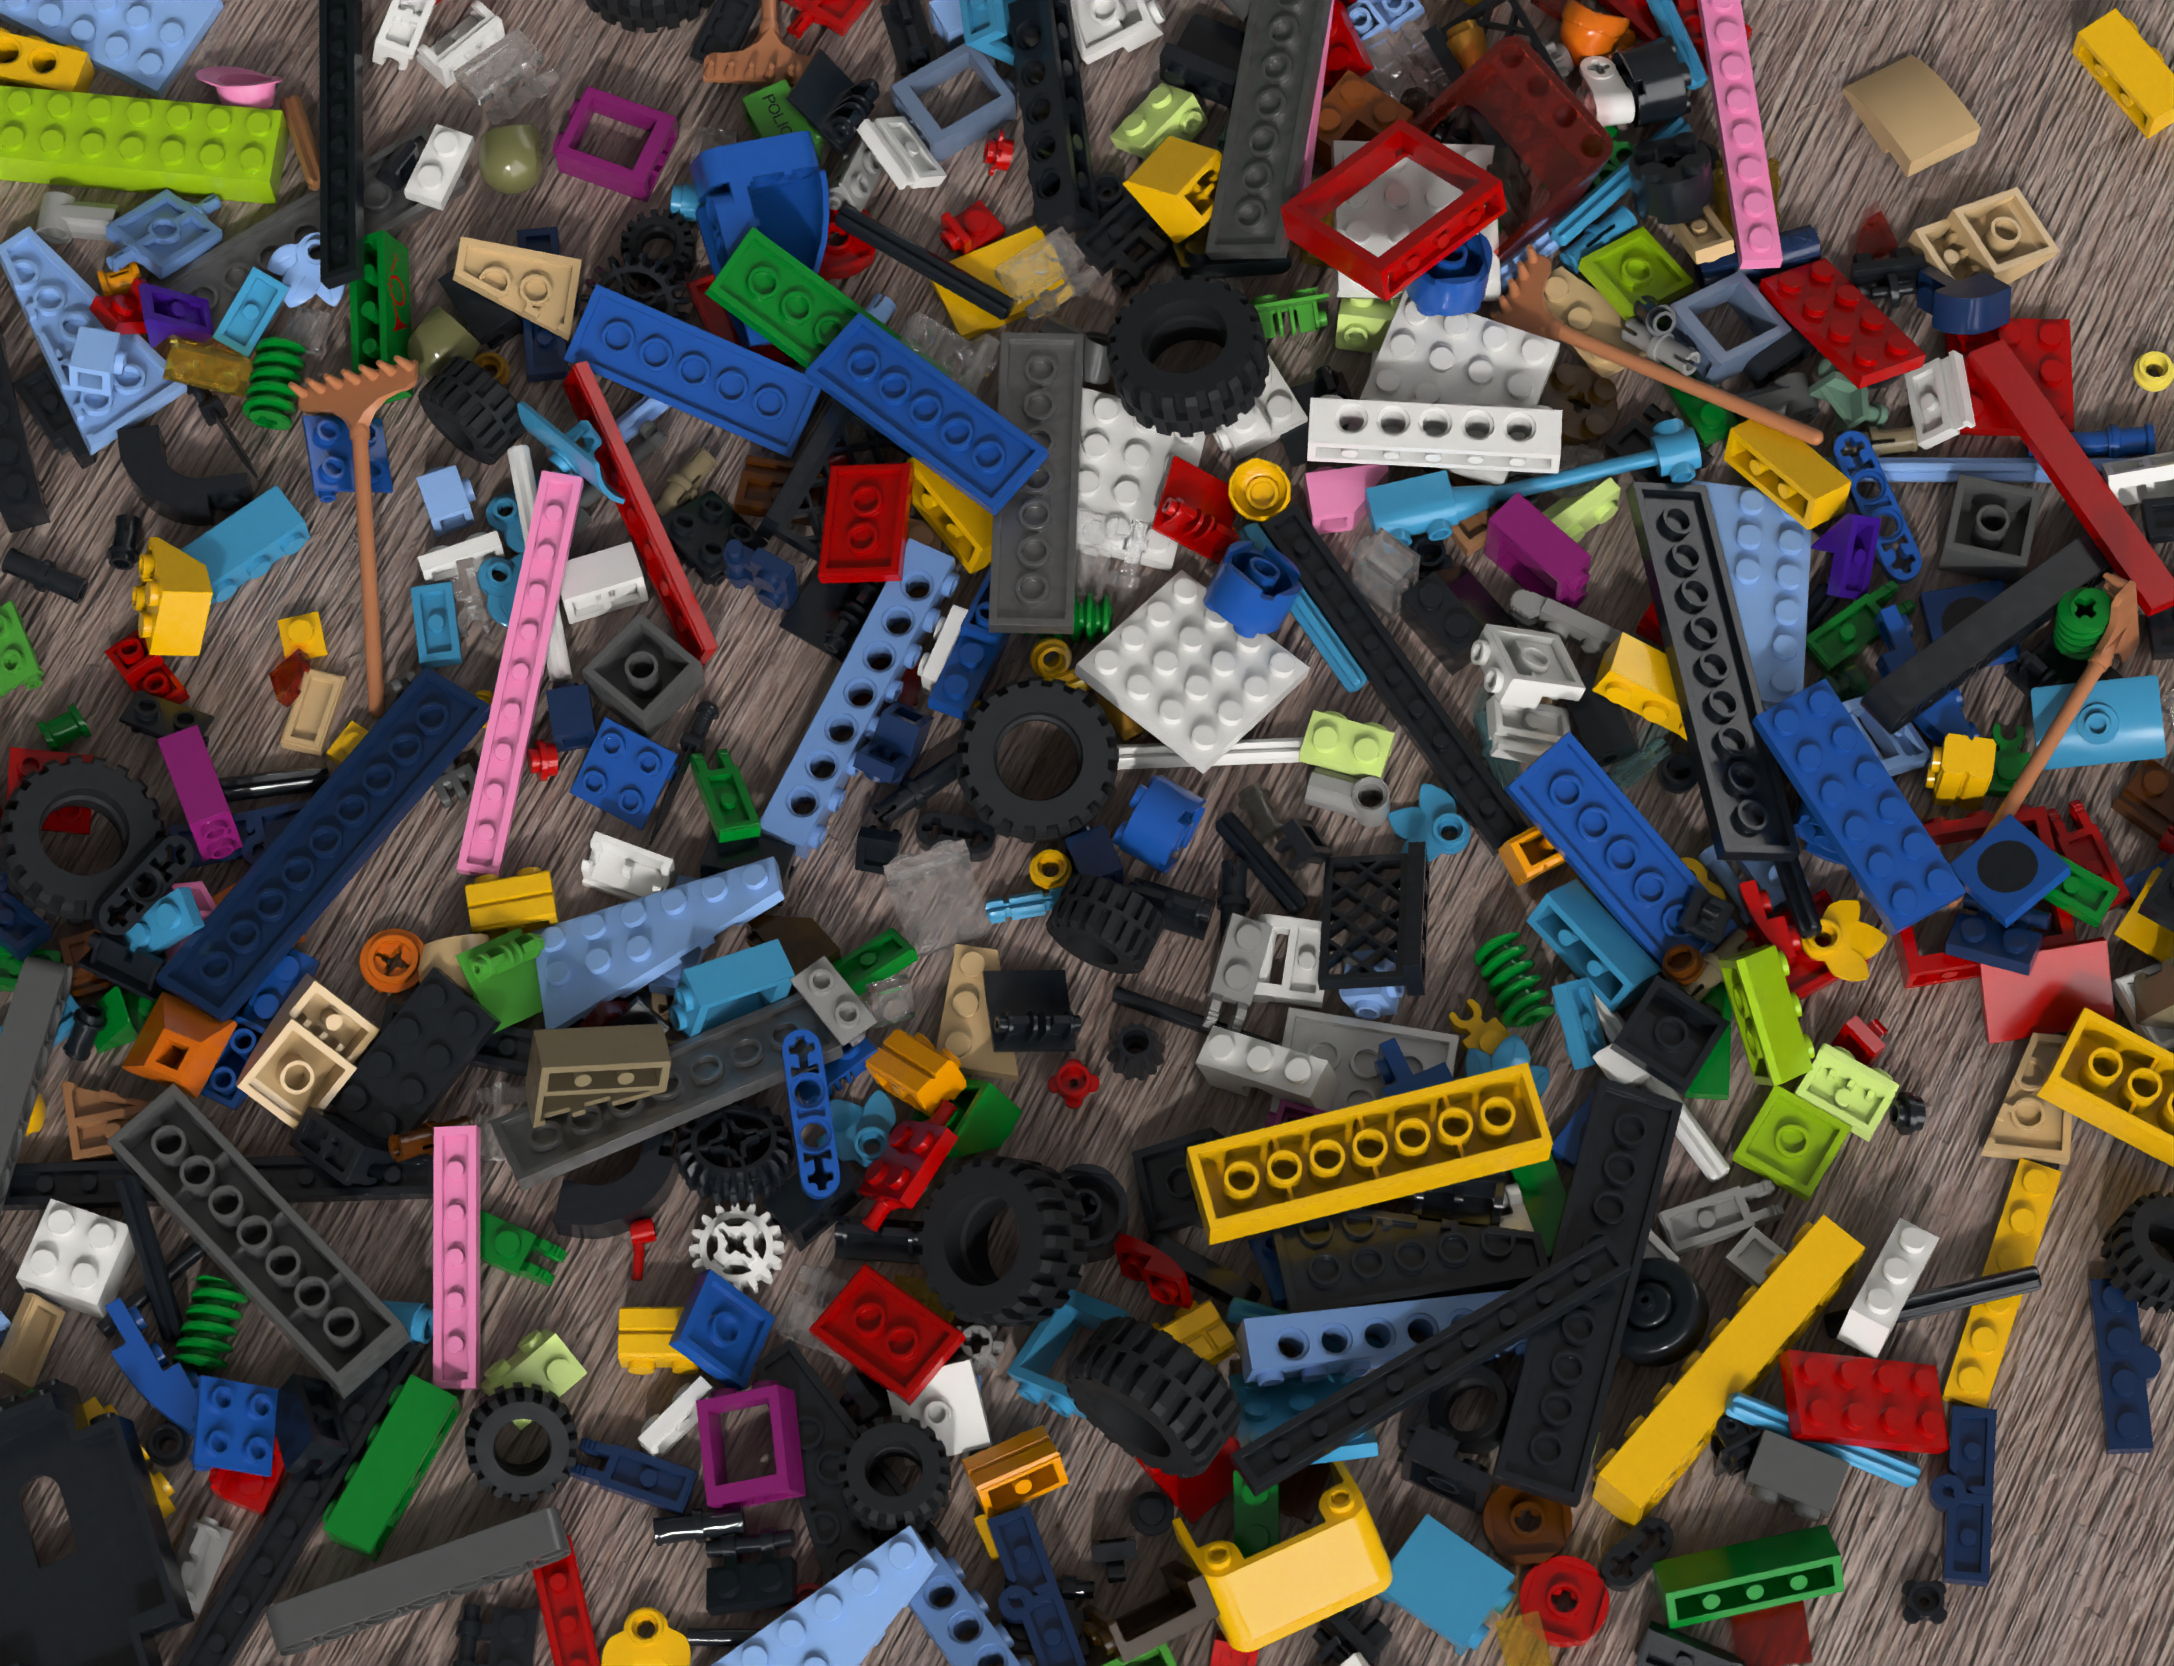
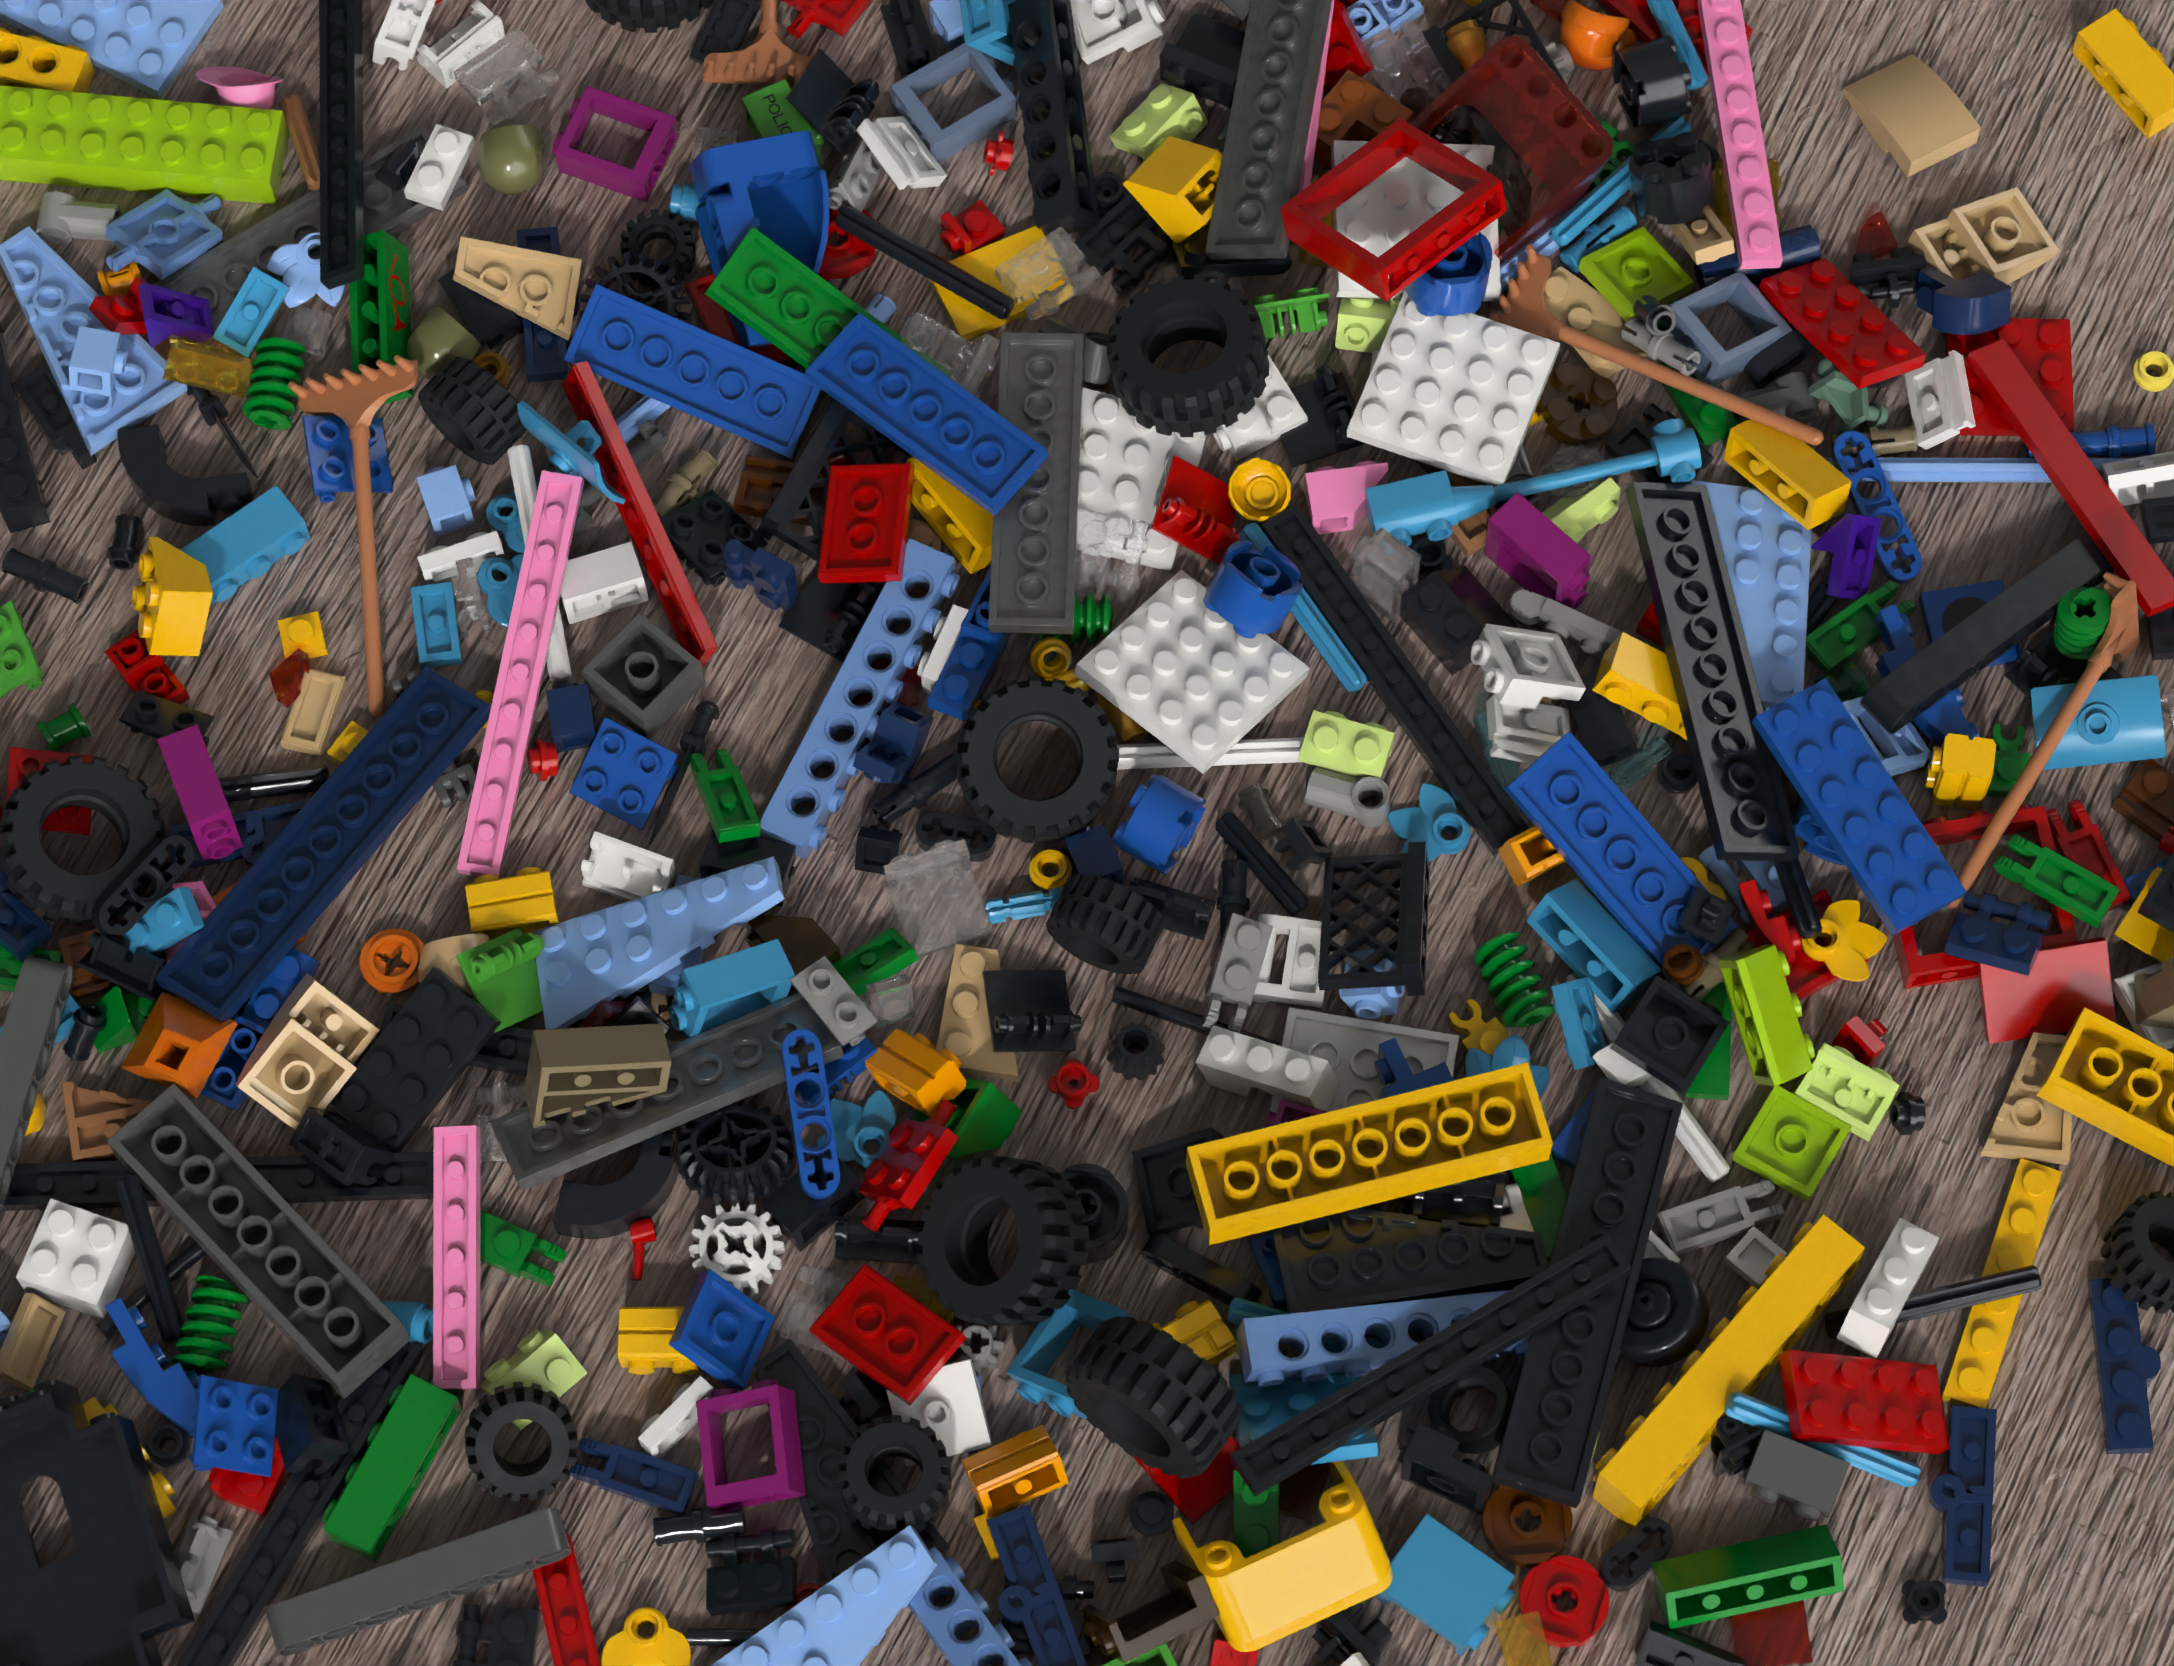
reddish brown pin [388,1115,475,1162] -> none
red slope [1114,1233,1193,1309] -> none
white brick [1307,395,1562,474] -> none
white piece [1575,56,1635,128] -> none
dark grey brick [1938,474,2042,585] -> none
blue tile [1949,814,2071,928] -> none

